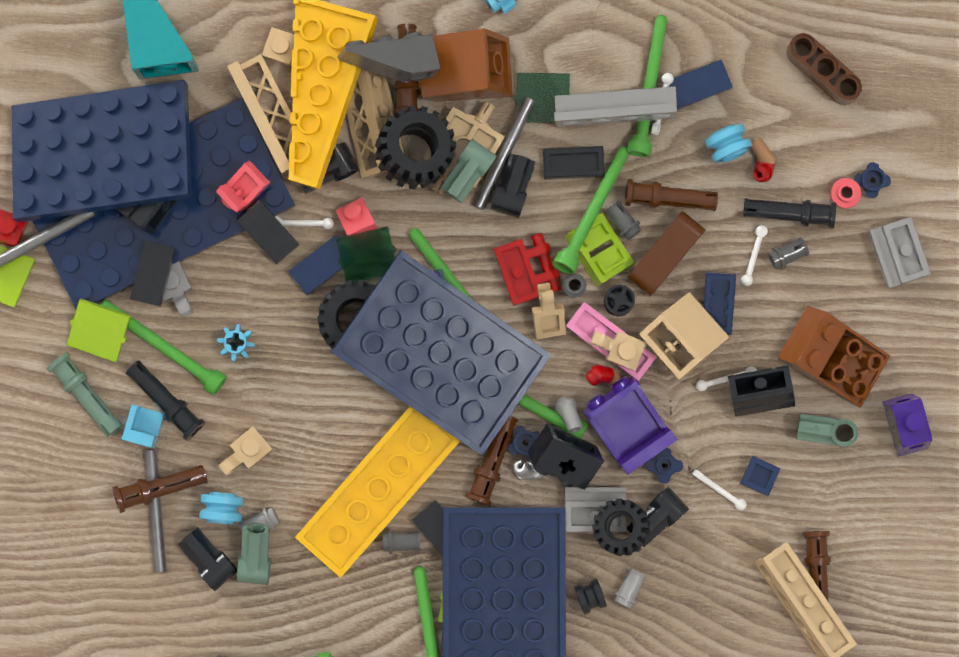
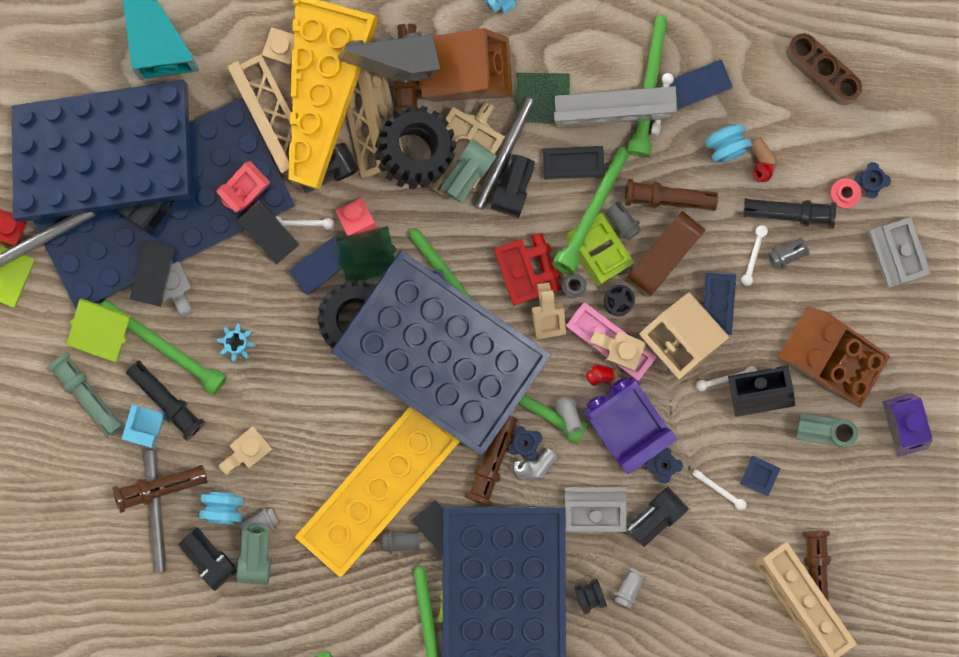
black brick [528,423,604,490] -> none
black tyre [592,499,651,556] -> none

